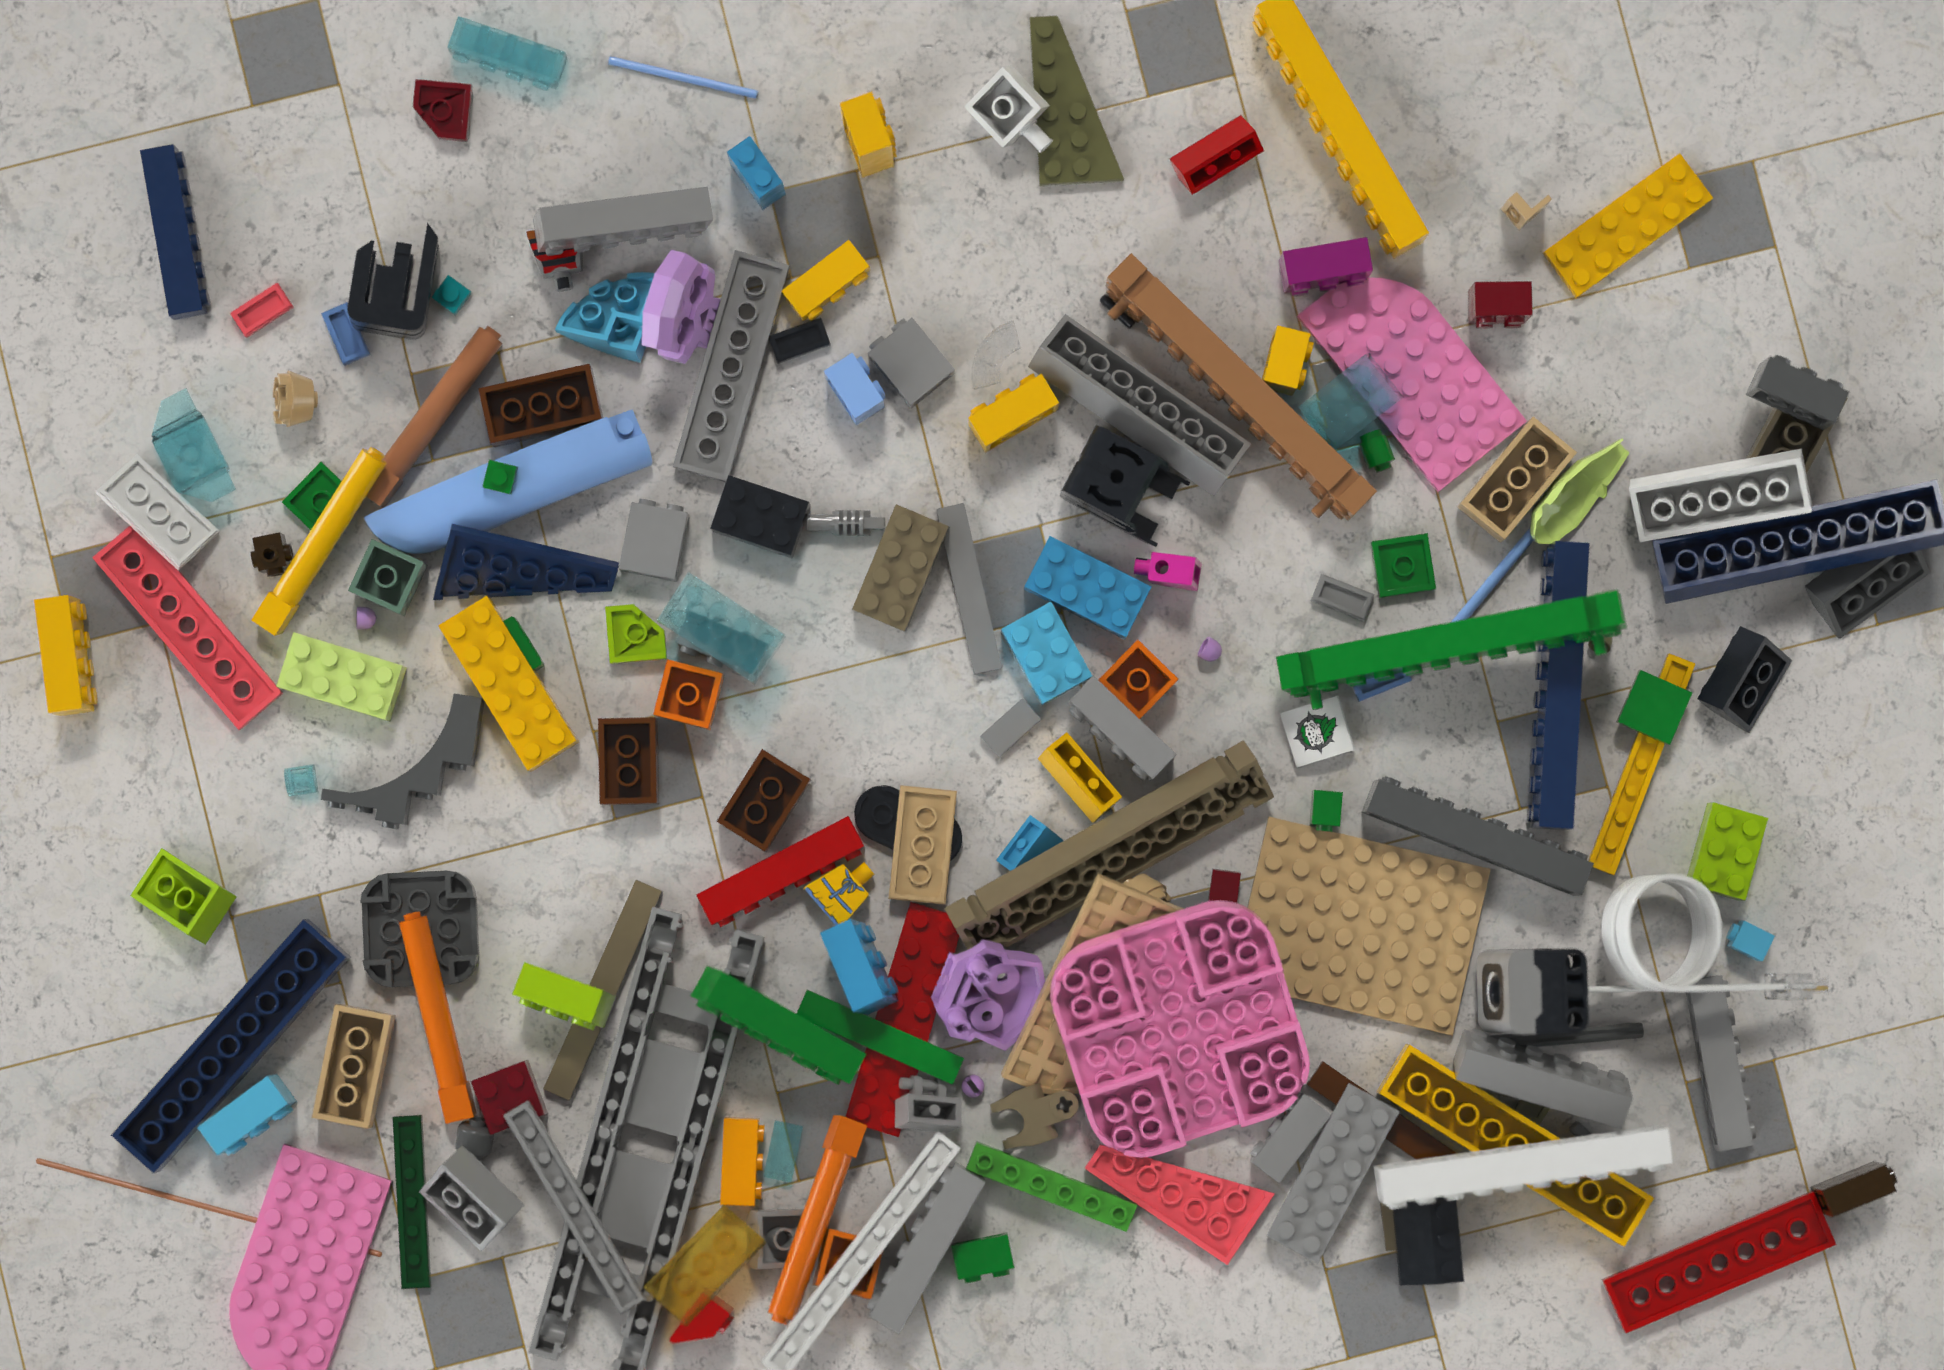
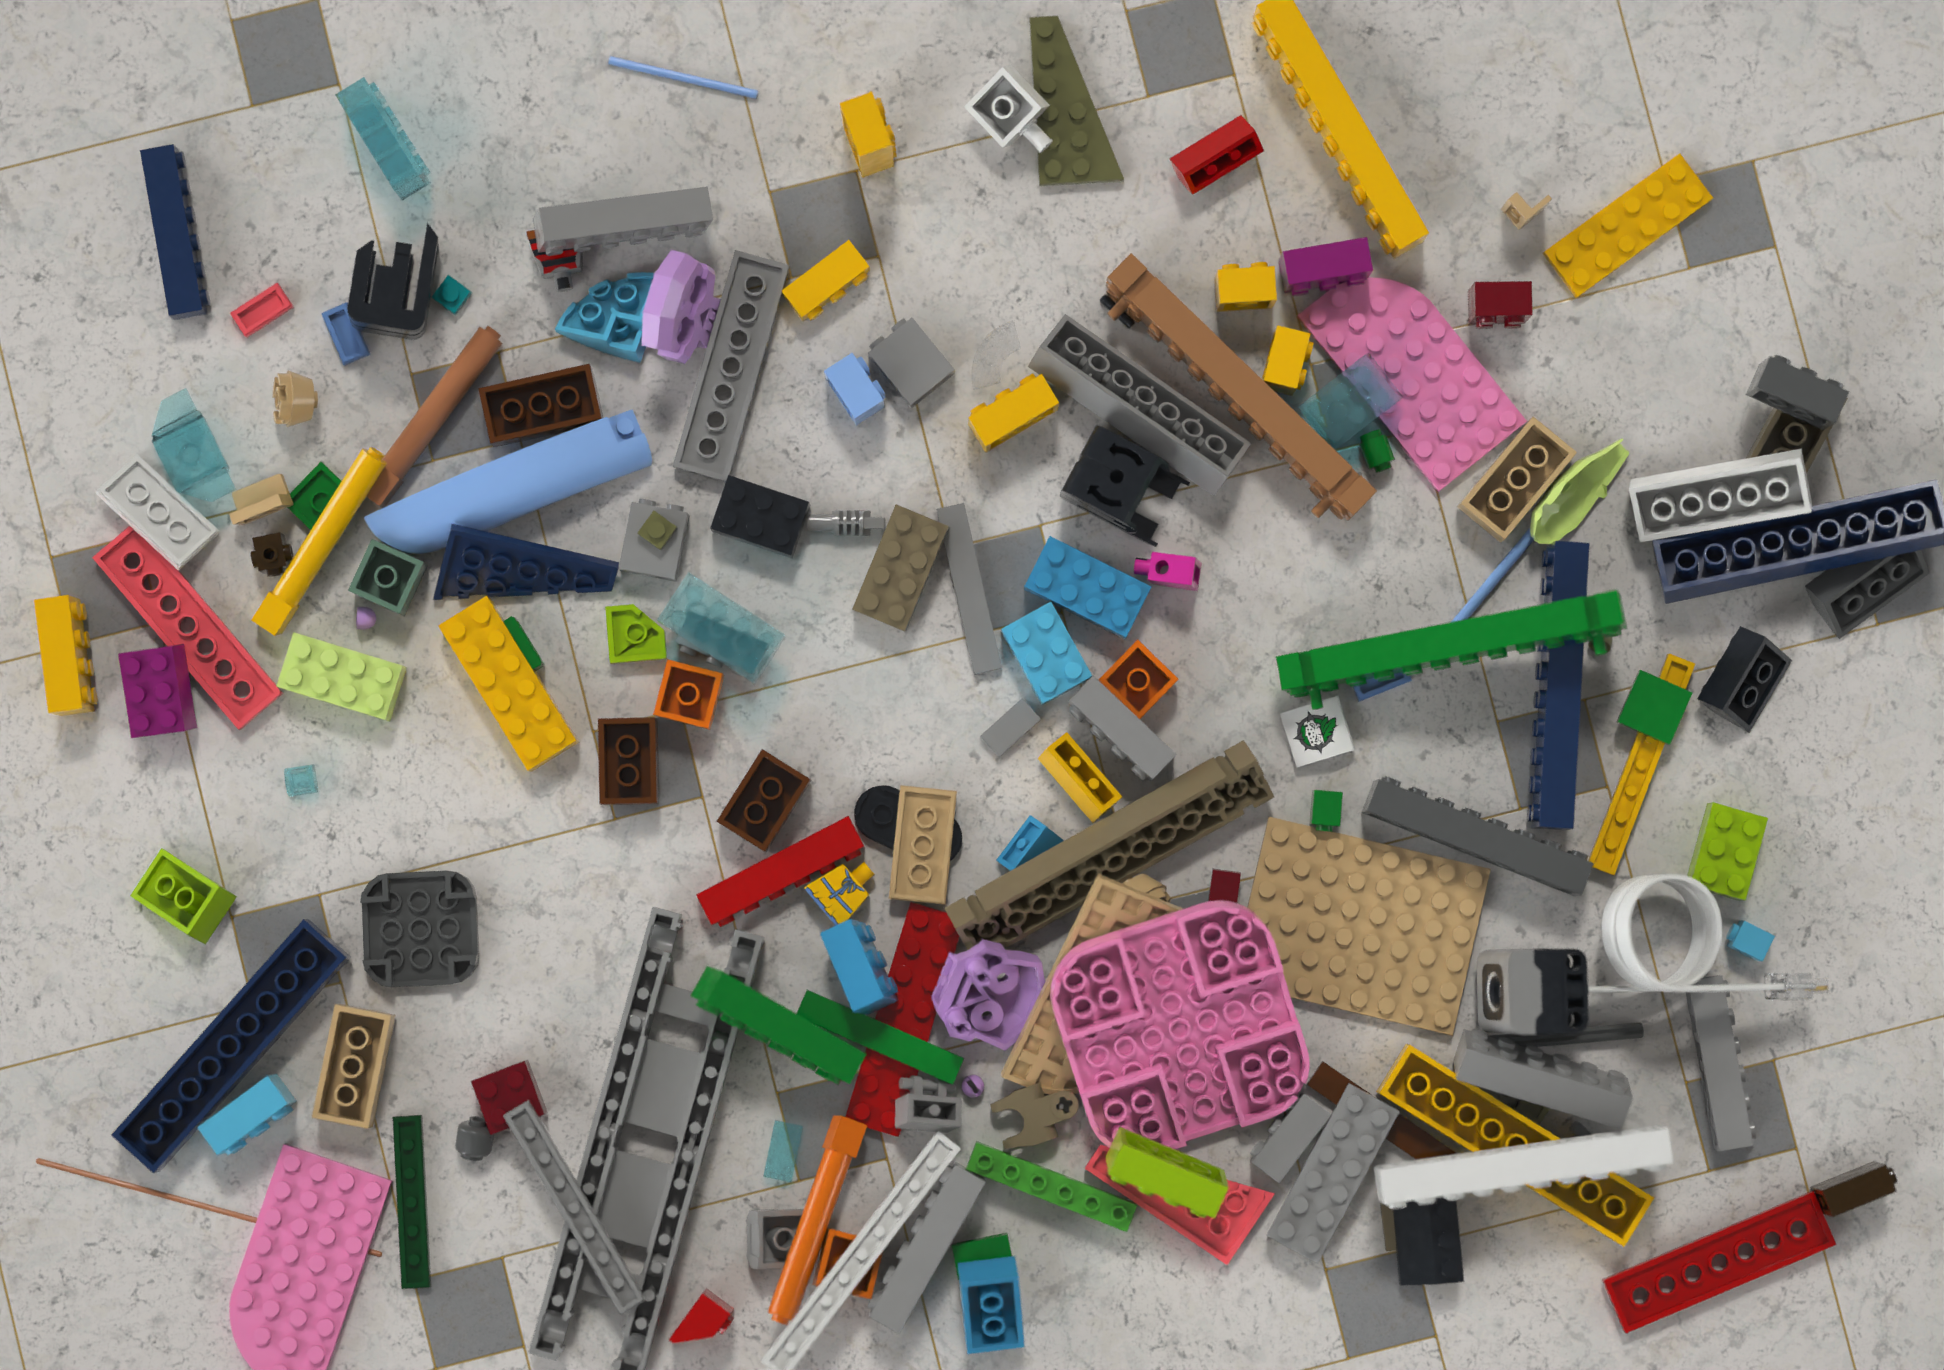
dark grey arch [320,694,485,829] -> none
orange brick [399,911,477,1124] -> none
dark red plate [413,79,473,142] -> none
light grey brick [419,1145,524,1251] -> none
clear light blue brick [447,16,567,91] -> none
green plate [482,460,518,494] -> none
lime brick [512,962,616,1031] -> none
dark tan tile [543,880,662,1101] -> none
clear yellow tile [644,1205,766,1327] -> none
light orange brick [720,1117,765,1206] -> none
dark azure brick [727,136,786,210] -> none
black tile [769,318,831,364] -> none
lavender hinge [1198,637,1222,662] -> none
light grey tile [1311,574,1374,621] -> none
green tile [1371,533,1436,598] -> none
none -> magenta brick [118,644,197,738]
none -> tan panel [229,474,294,525]
none -> clear light blue brick [335,77,431,200]
none -> olive plate [637,510,677,550]
none -> dark azure brick [958,1256,1025,1354]
none -> lime brick [1106,1126,1229,1218]
none -> yellow brick [1214,262,1277,312]

